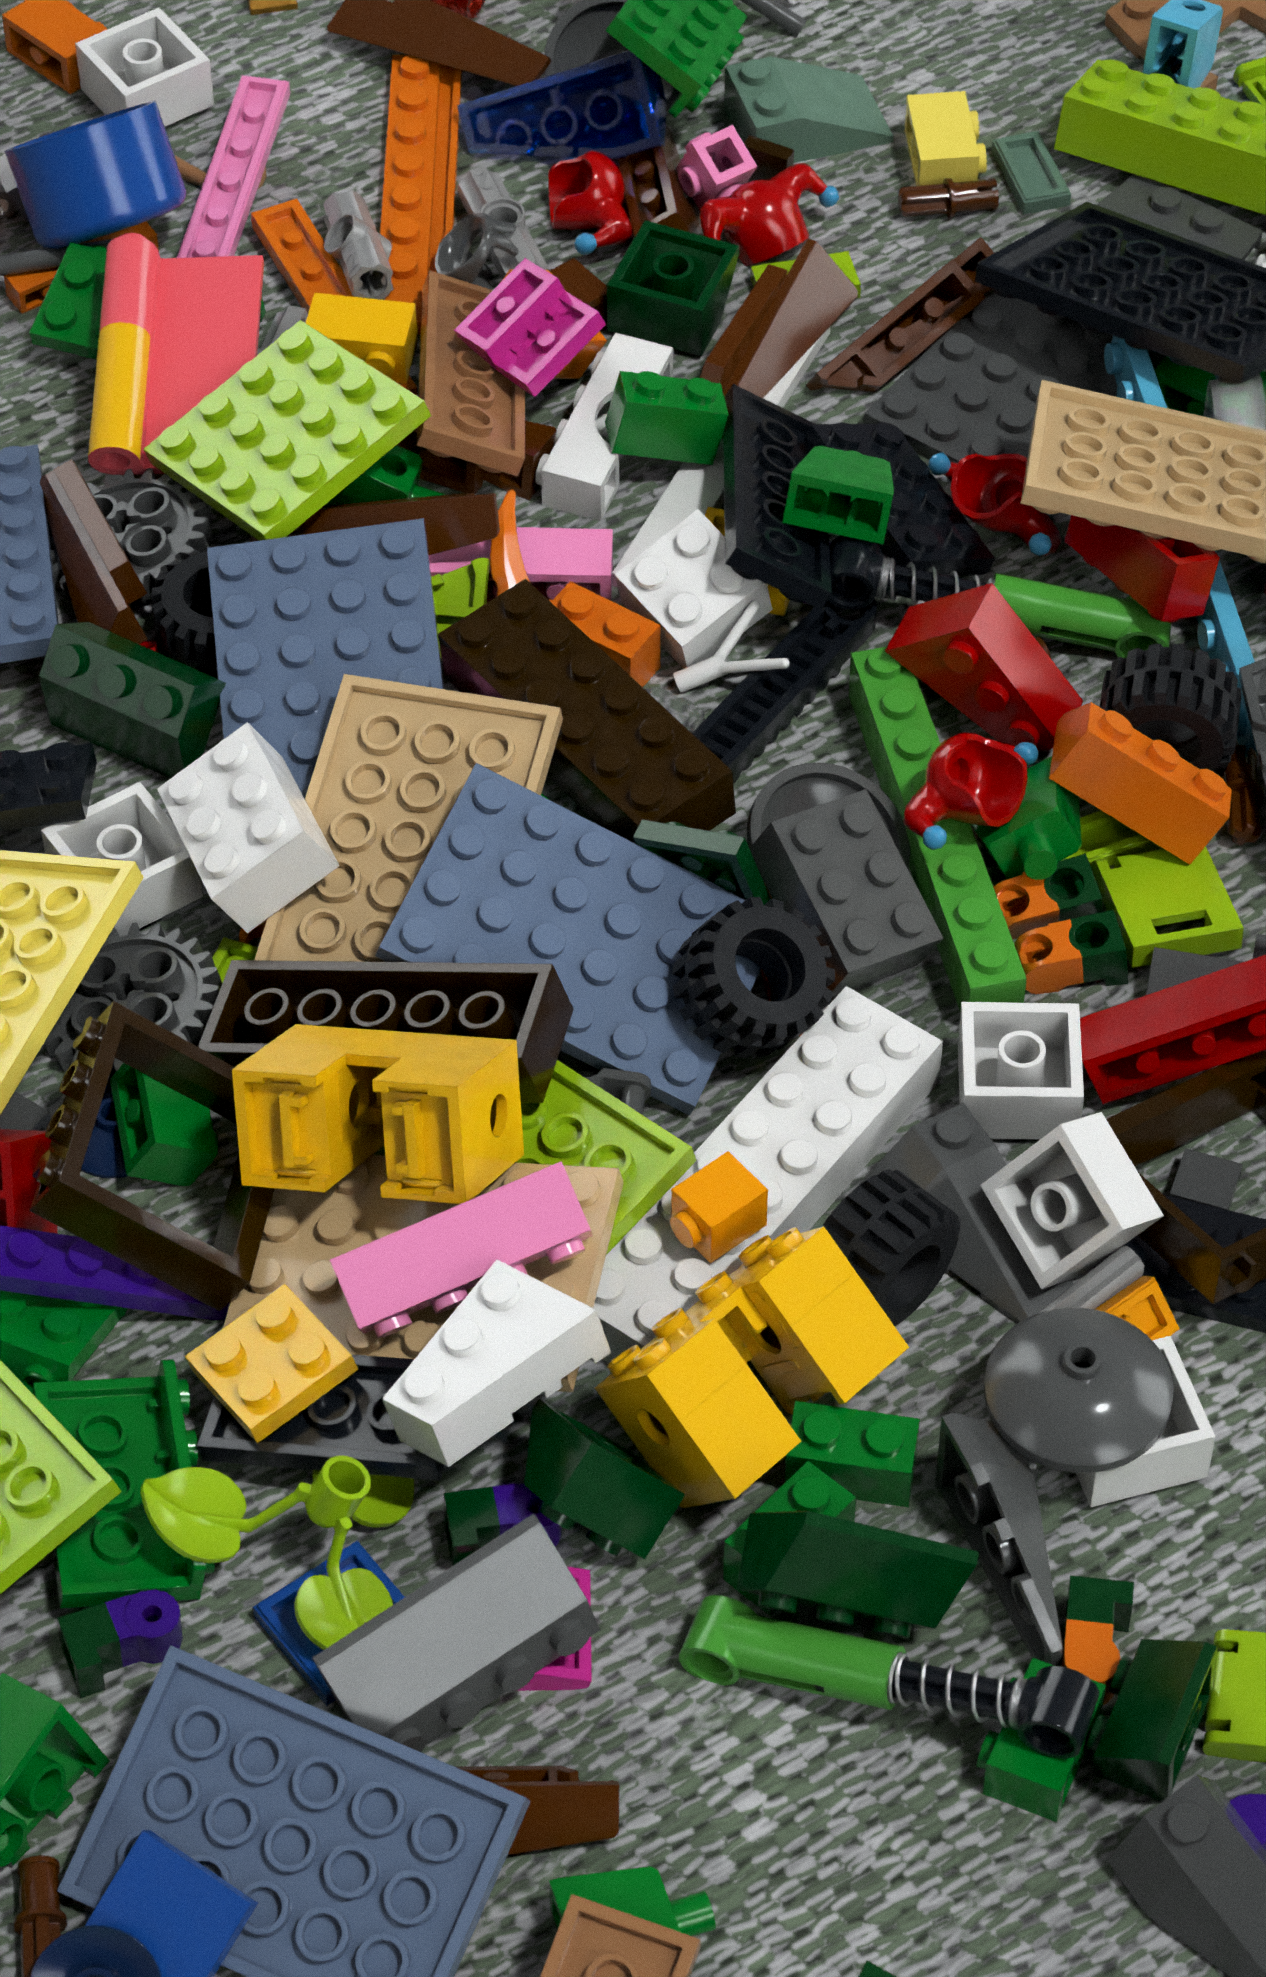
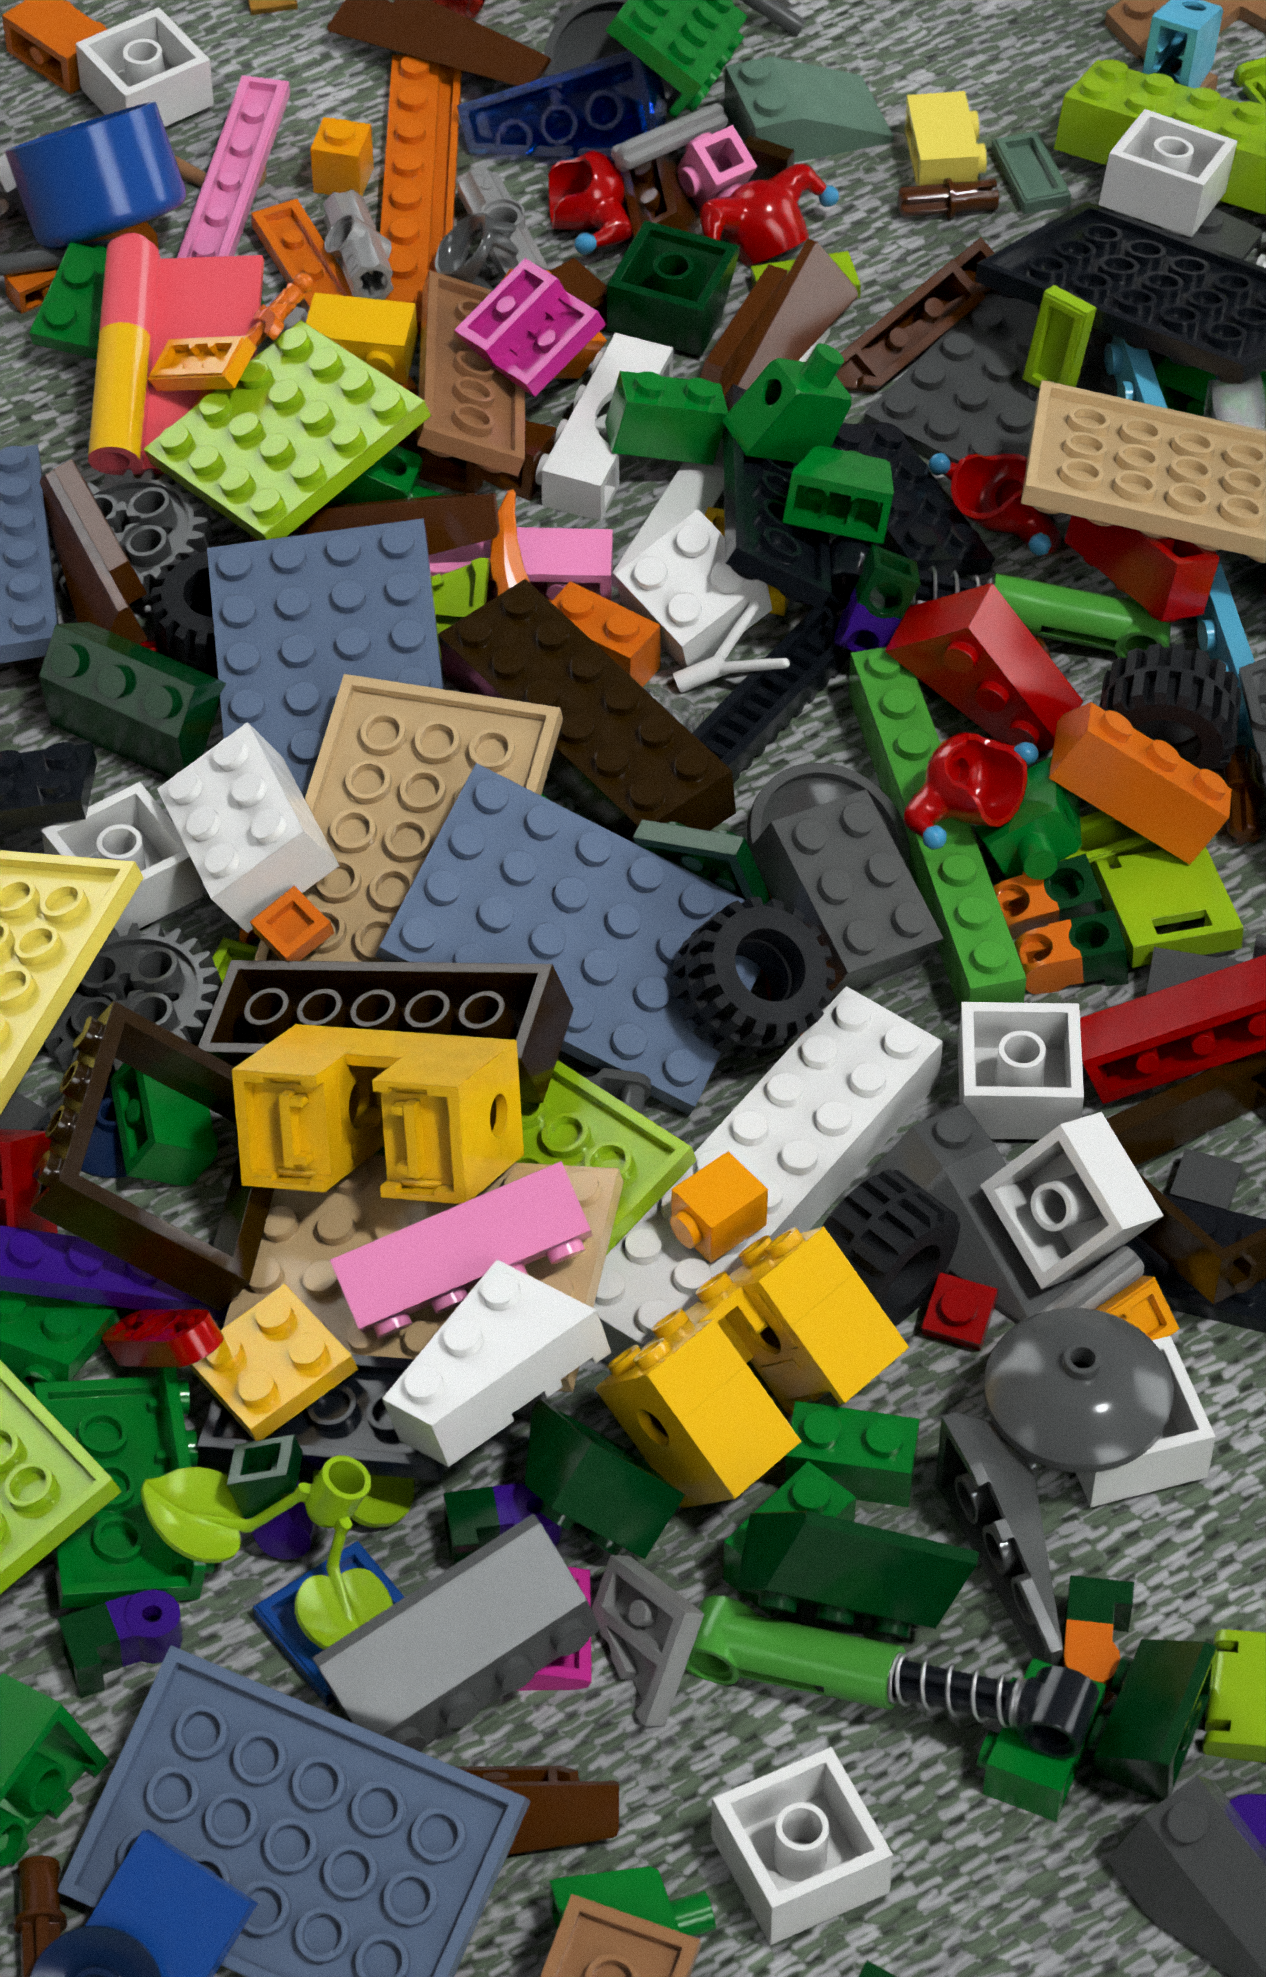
none -> red beam [102,1309,224,1368]
none -> light orange plate [148,336,256,391]
none -> orange piece [193,272,313,408]
none -> dark green leg [227,1434,315,1559]
none -> orange plate [250,886,334,961]
none -> light orange brick [310,117,374,196]
none -> light grey wing [592,1555,704,1726]
none -> light grey axle [611,103,728,172]
none -> white brick [711,1747,893,1945]
none -> green torso [723,343,852,463]
none -> dark green leg [834,545,921,652]
none -> red plate [921,1273,998,1351]
none -> lime tile [1022,285,1097,388]
none -> white brick [1098,109,1238,238]

